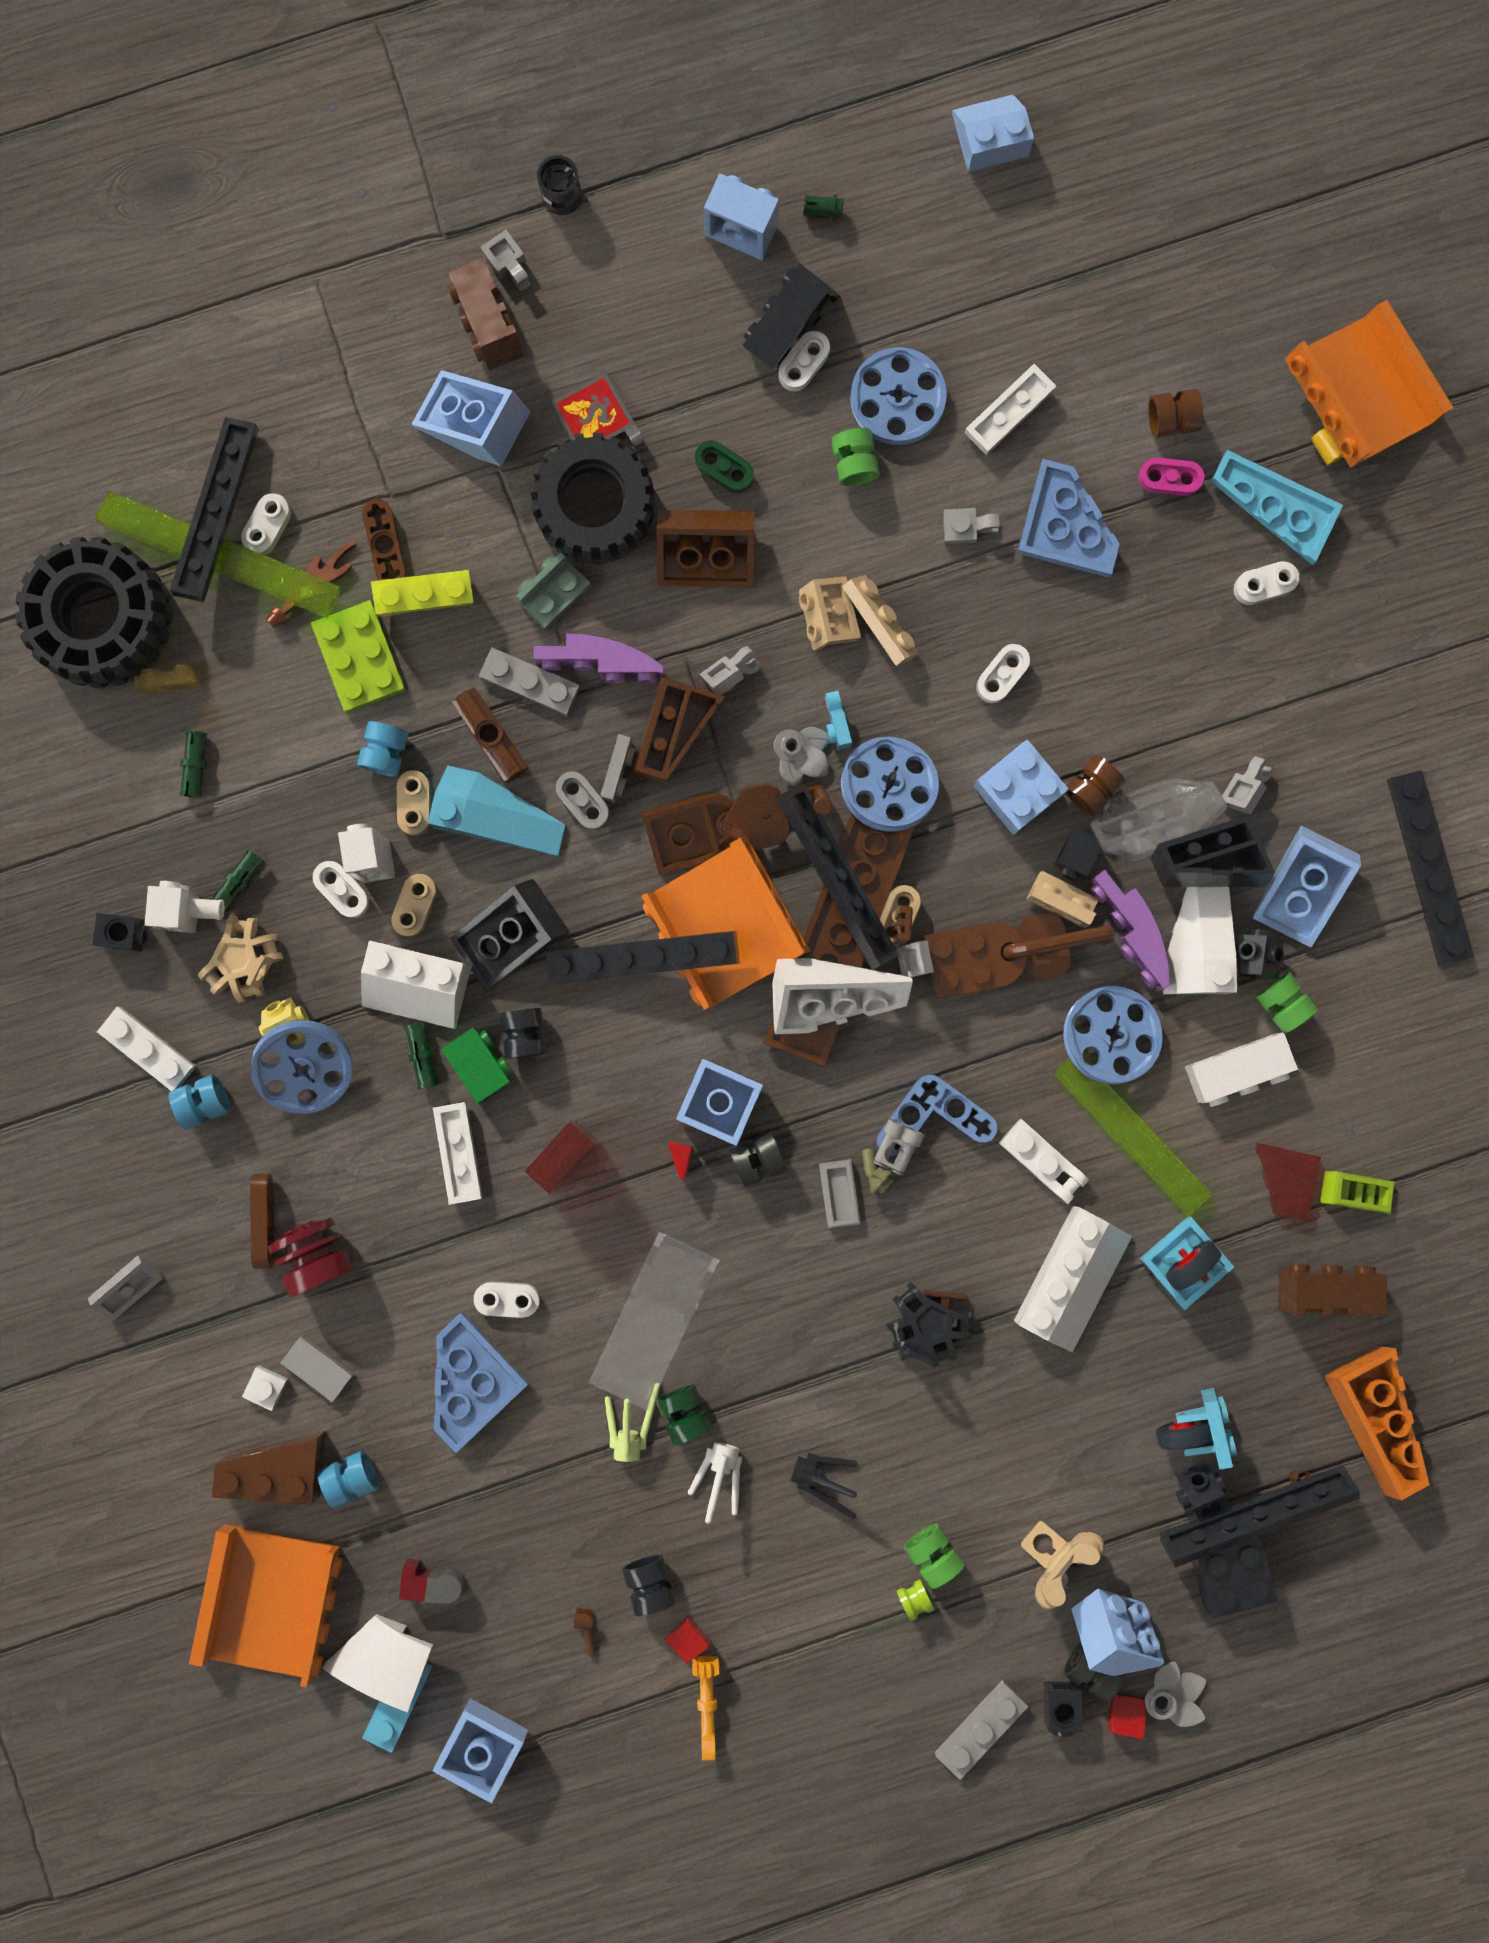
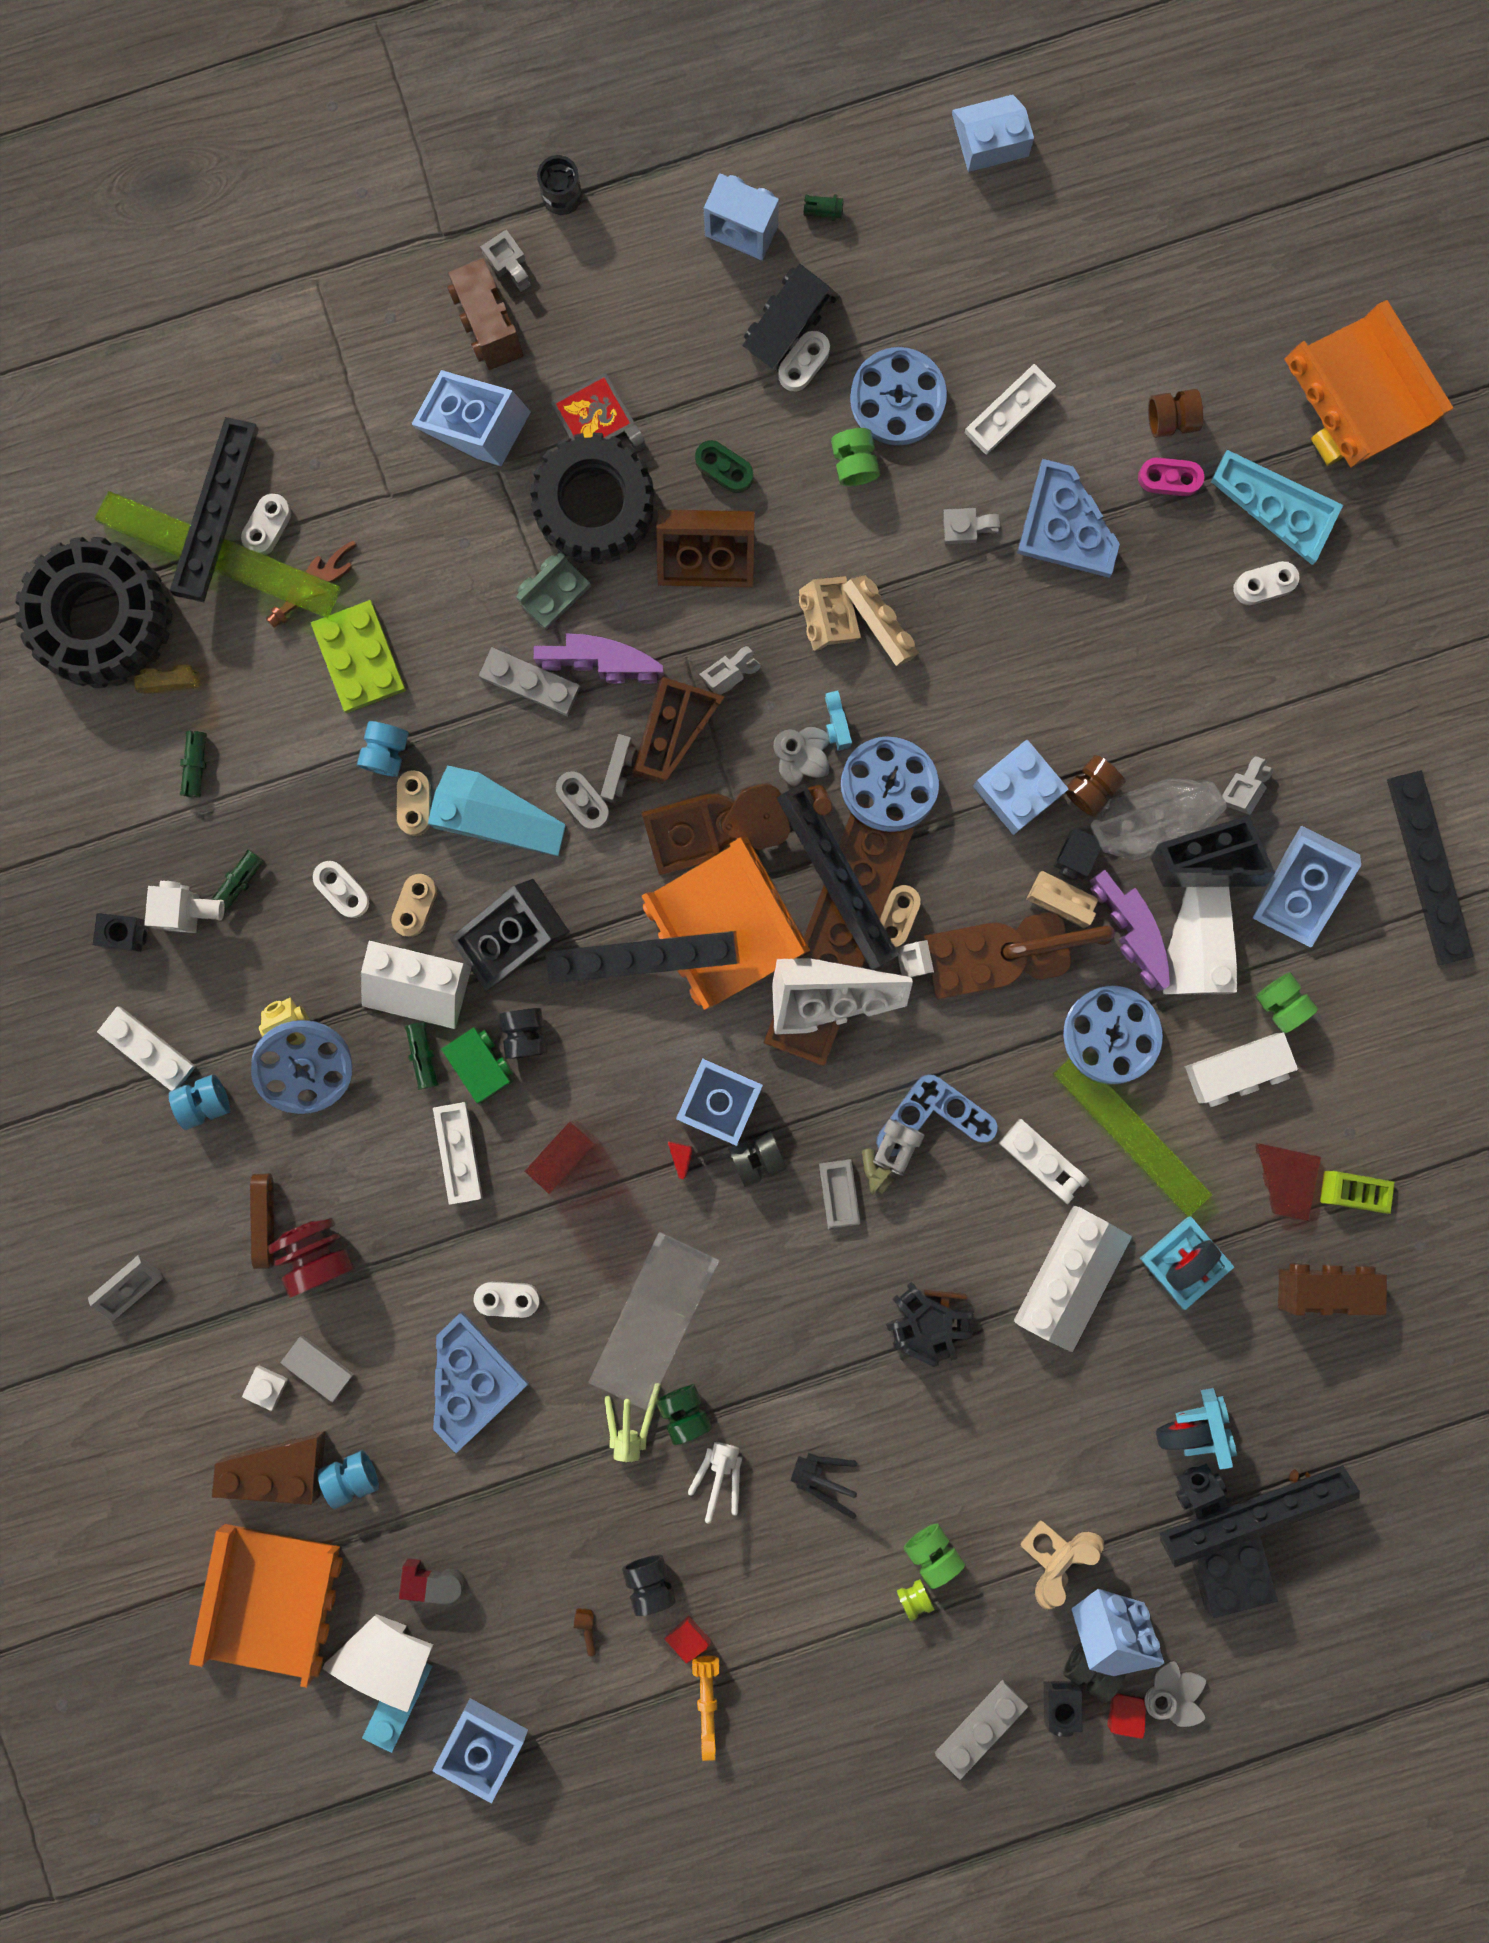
tan piece [198,916,283,1003] -> none
white brick [338,824,395,883] -> none
reddish brown beam [362,499,408,580] -> none
neon yellow brick [371,570,473,617] -> none
reddish brown piece [452,687,529,783] -> none
reddish brown tile [893,905,913,945] -> none
white plate [976,644,1030,703] -> none
black brick [1235,929,1284,980] -> none
orange wedge [1324,1346,1430,1501] -> none

